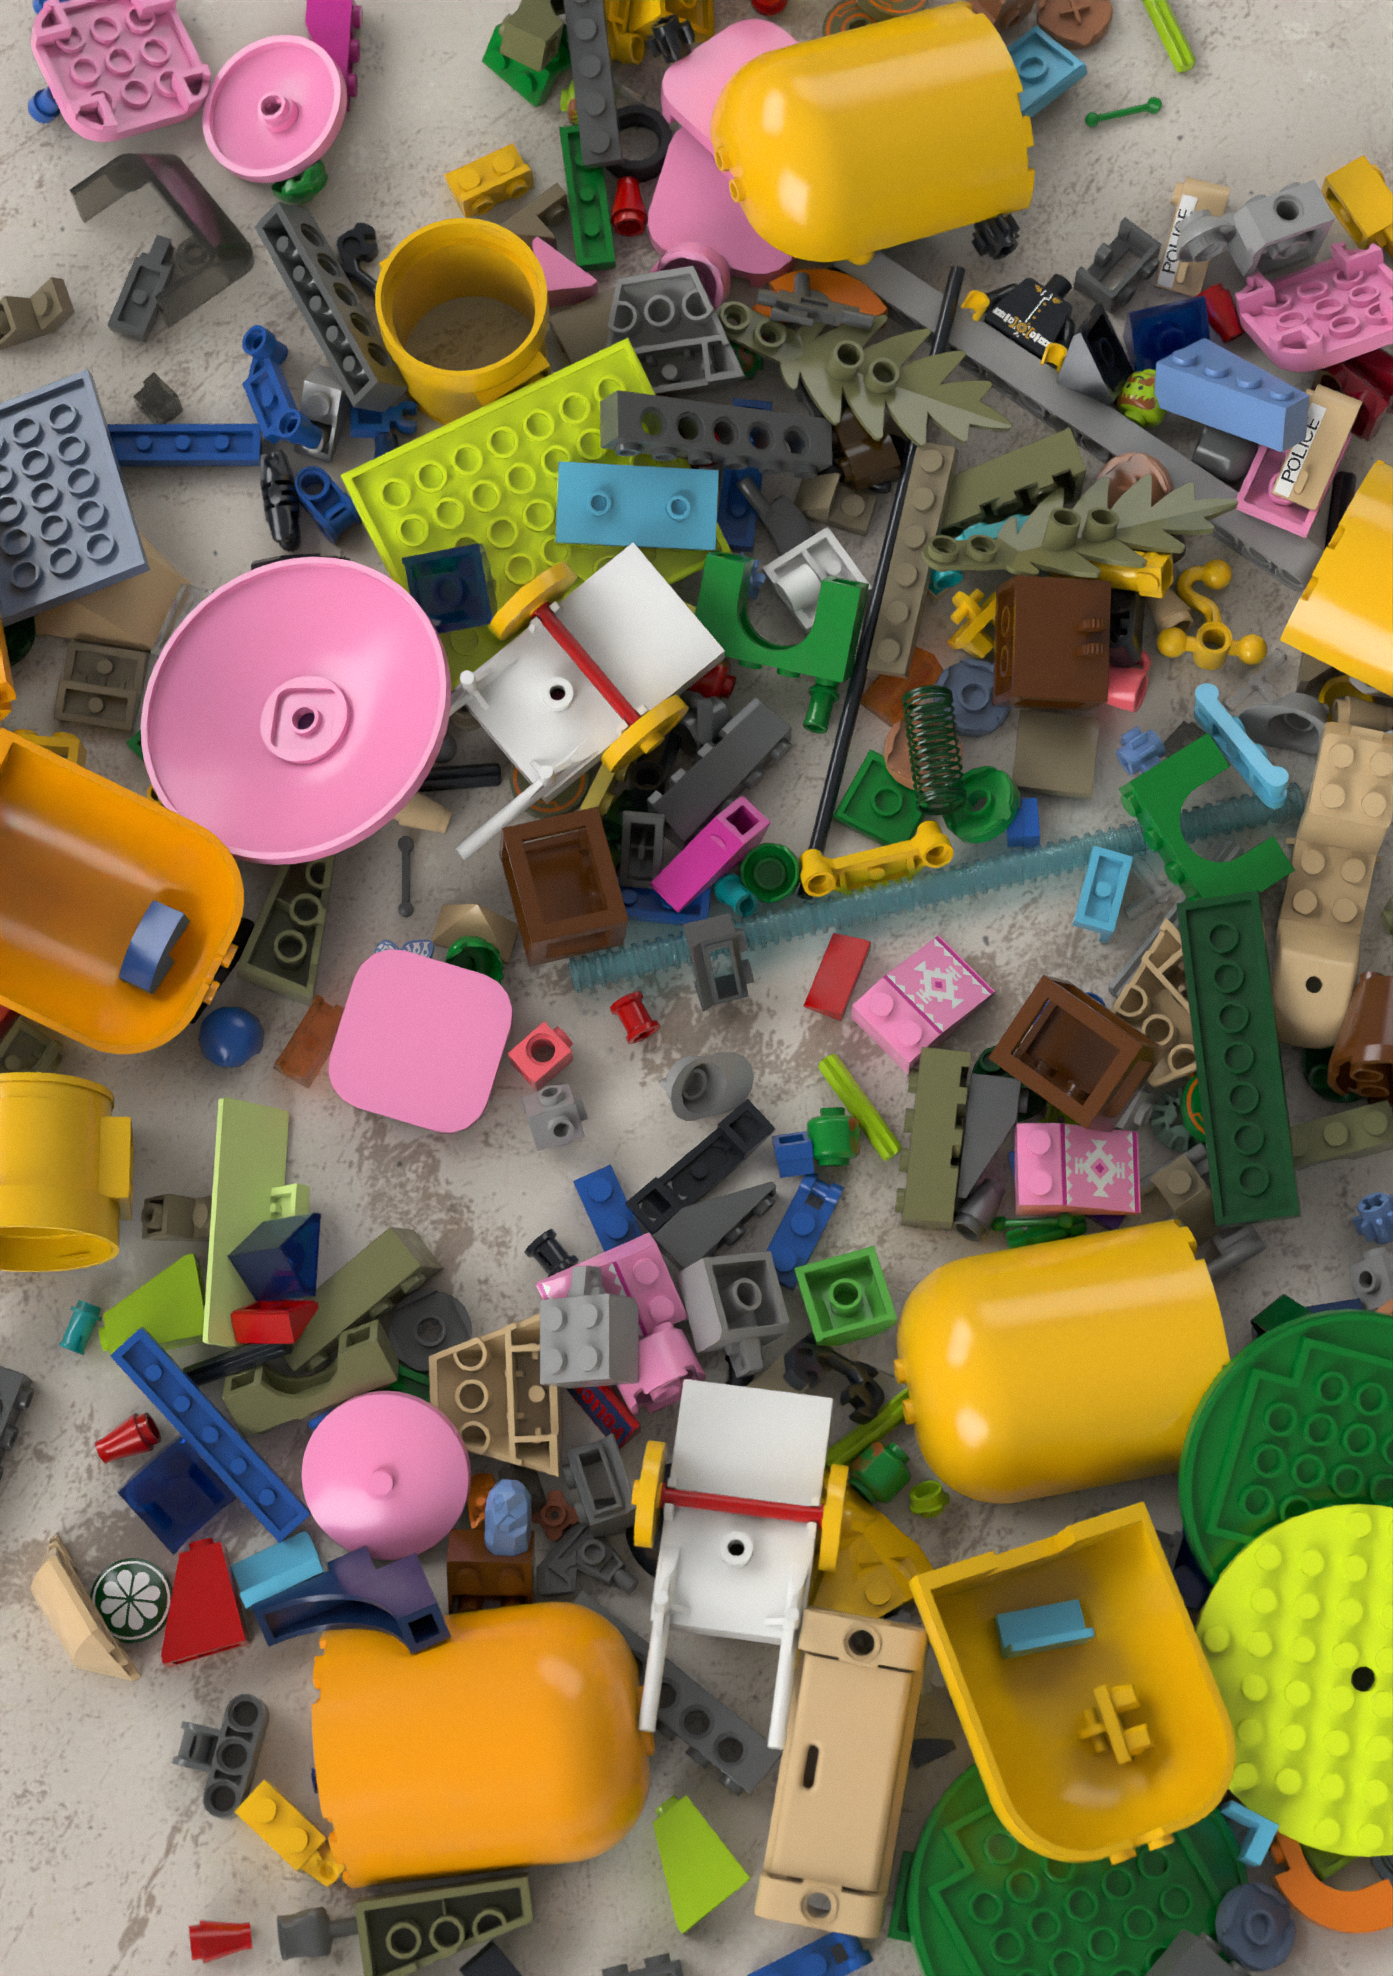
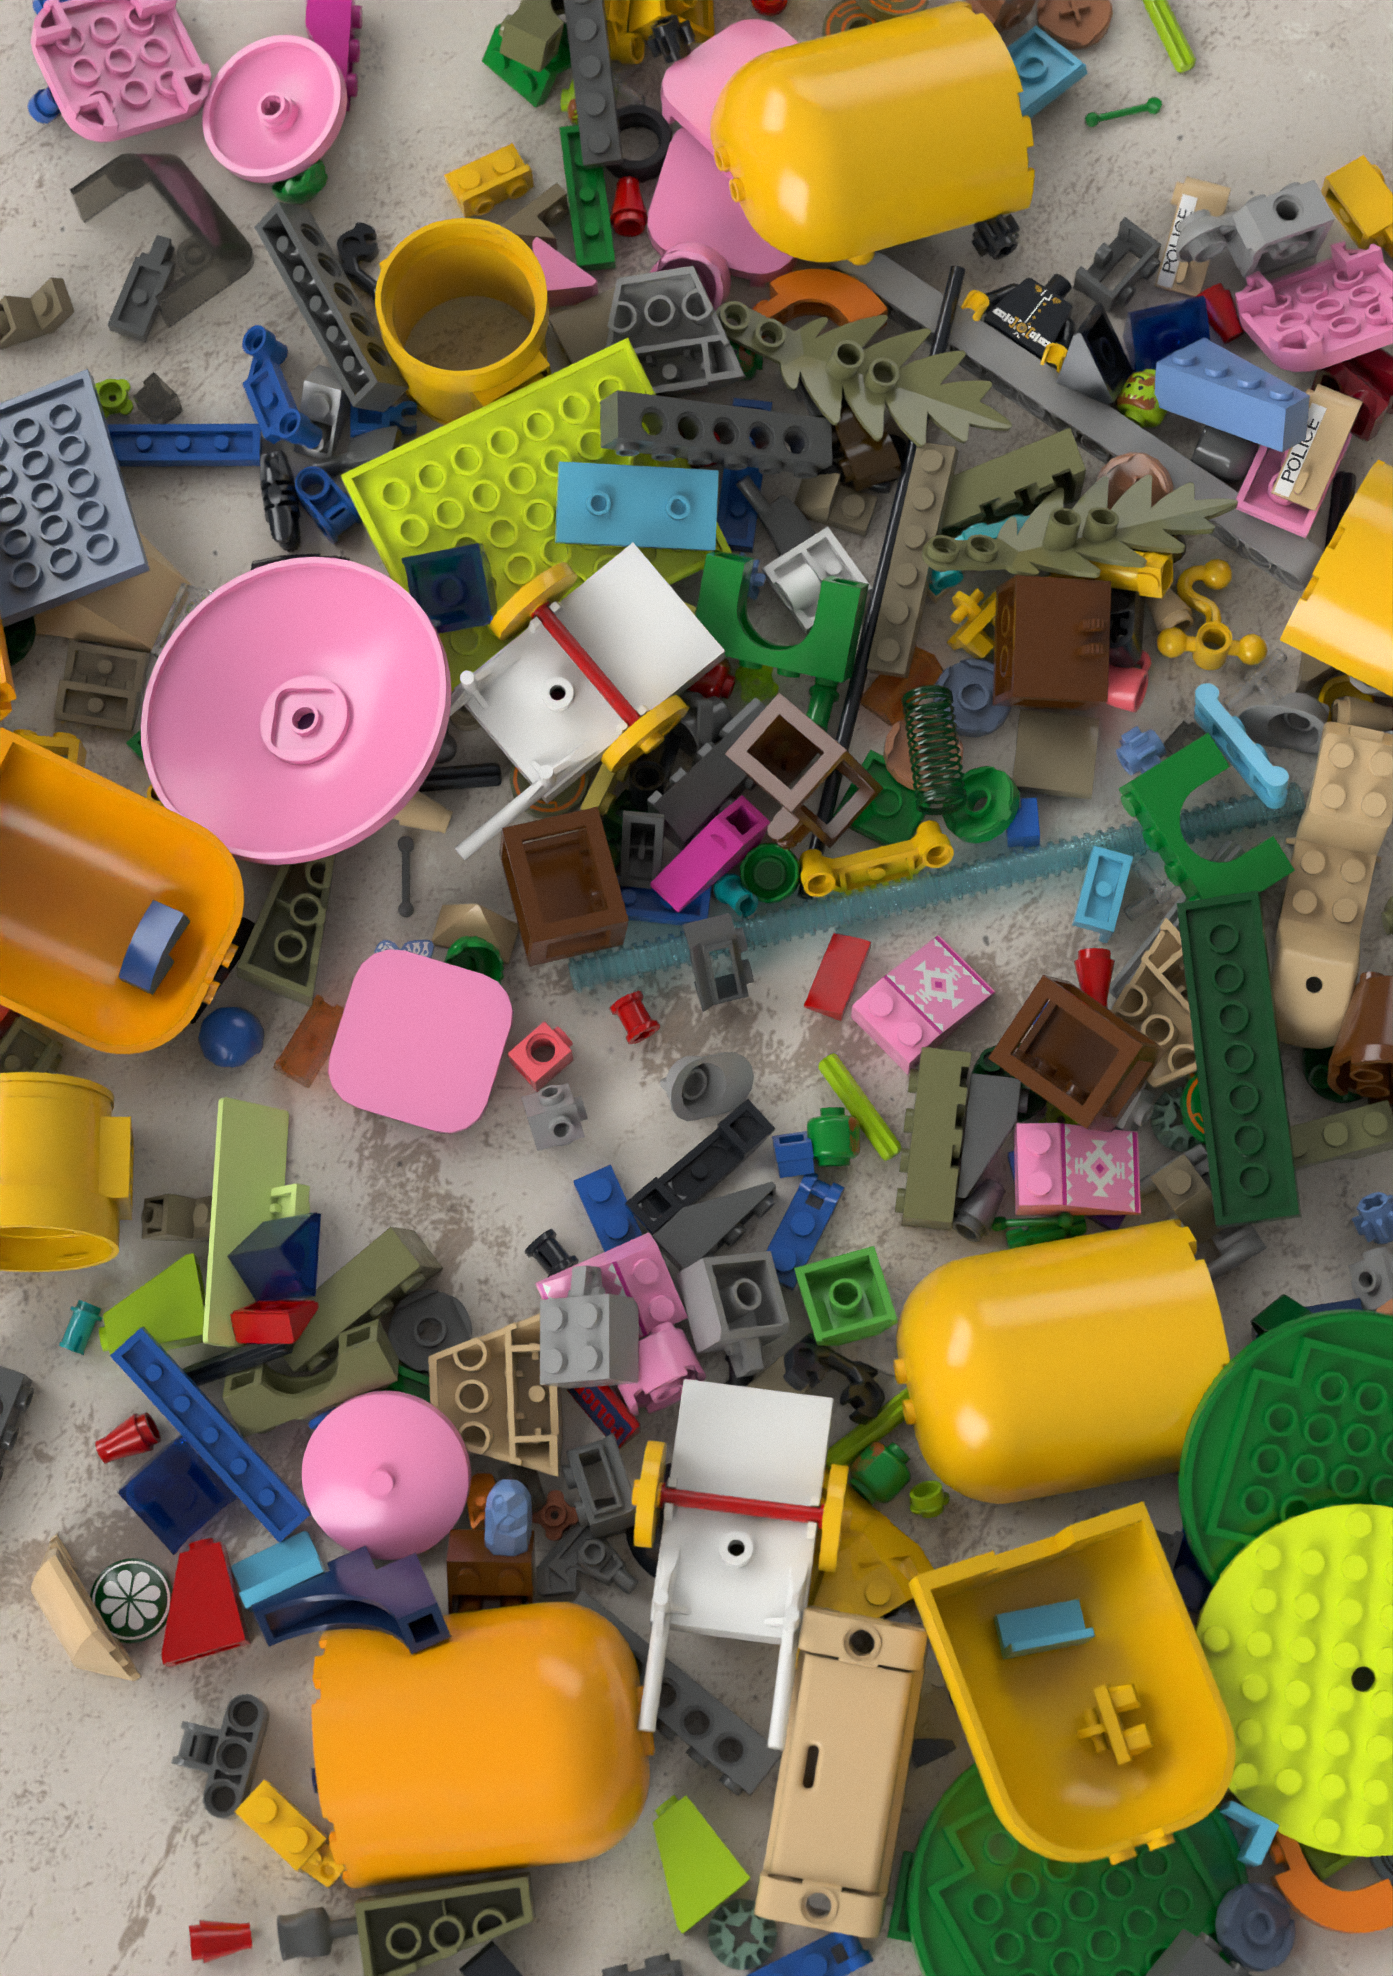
dark grey piece [756,272,874,331] -> none
none -> lime plate [95,378,134,418]
none -> dark grey piece [313,426,402,474]
none -> sand green gear [708,1899,777,1970]
none -> reddish brown piece [725,693,883,850]
none -> clear neon green plate [735,665,779,703]
none -> red cone [1074,948,1115,1008]

